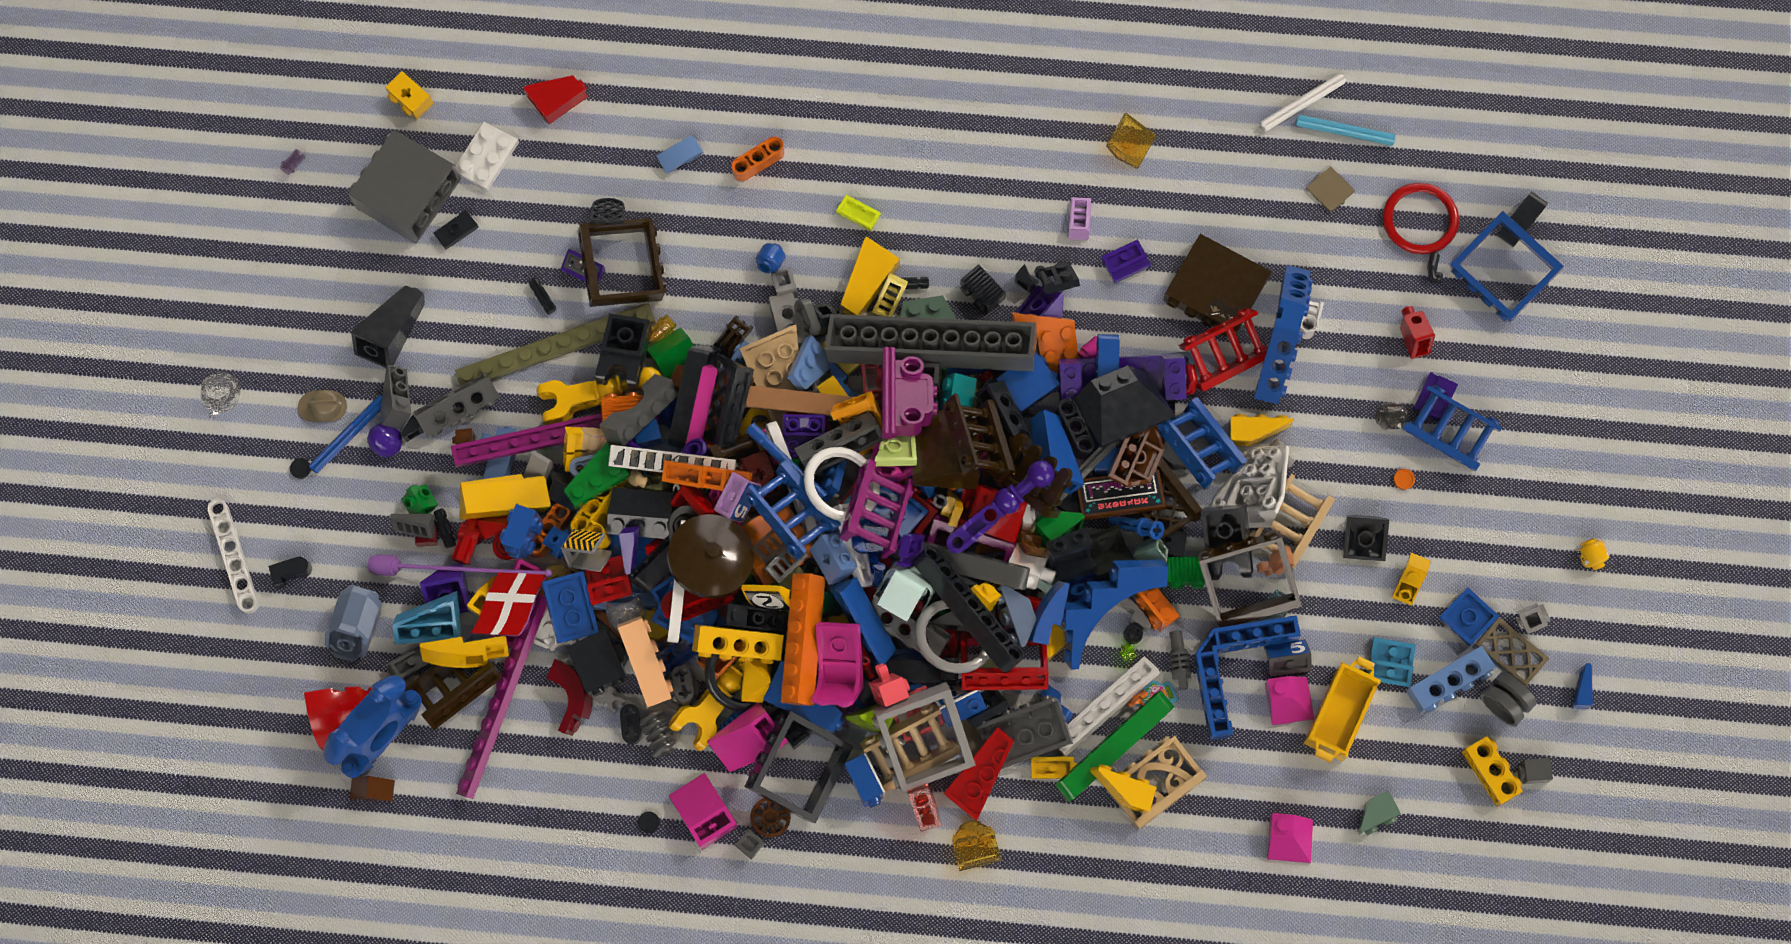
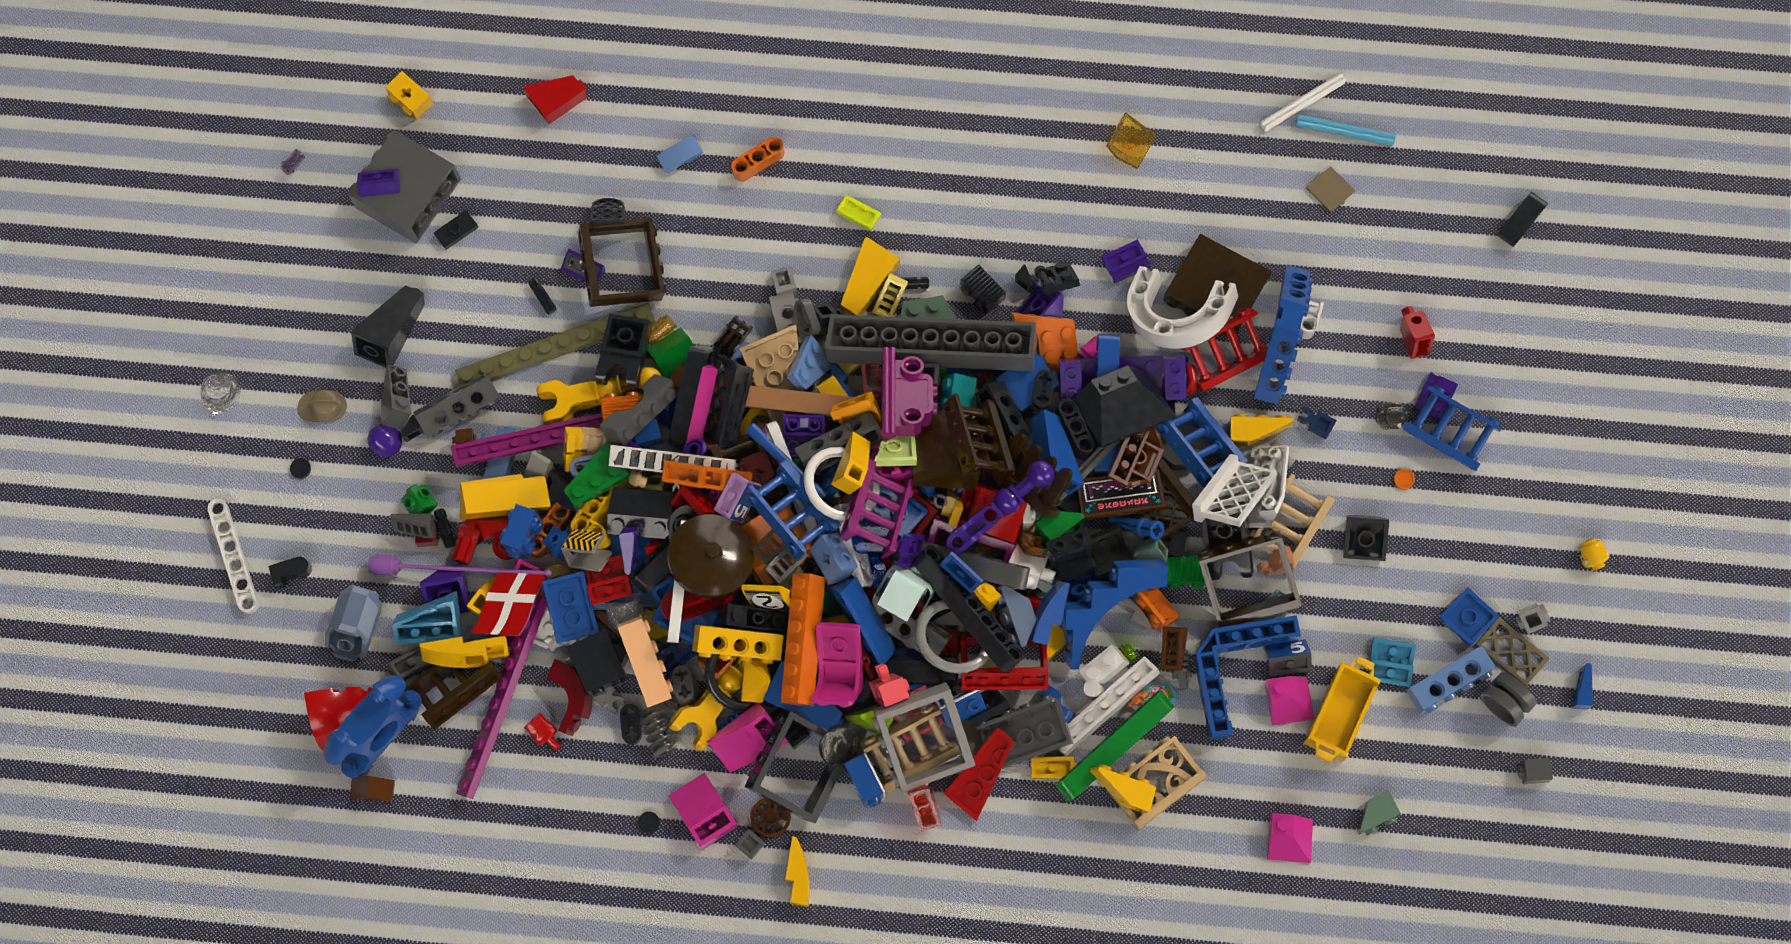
blue axle [309,394,382,473] -> none
white plate [455,122,519,191] -> none
blue head [755,243,786,274] -> none
clear yellow slope [952,820,1001,871] -> none
lavender slope [1069,197,1091,240] -> none
black bush [1124,624,1143,645] -> none
red wedge [1382,183,1459,255] -> none
yellow slope [1392,553,1431,606] -> none
black arm [1427,252,1443,283] -> none
blue window [1450,211,1564,322] -> none
yellow brick [1461,736,1523,807] -> none
none -> dark purple slope [357,169,400,197]
none -> red piece [524,712,561,751]
none -> yellow slope [785,836,810,907]
none -> clear smoke tile [819,724,860,767]
none -> yellow slope [831,432,870,495]
none -> blue slope [939,552,984,594]
none -> black beam [1032,370,1055,410]
none -> white hinge [1079,644,1129,697]
none -> white piece [1127,266,1238,349]
none -> reddish brown slope [1161,626,1188,670]
none -> white fence [1192,454,1277,527]
none -> dark blue plate [1297,406,1337,440]

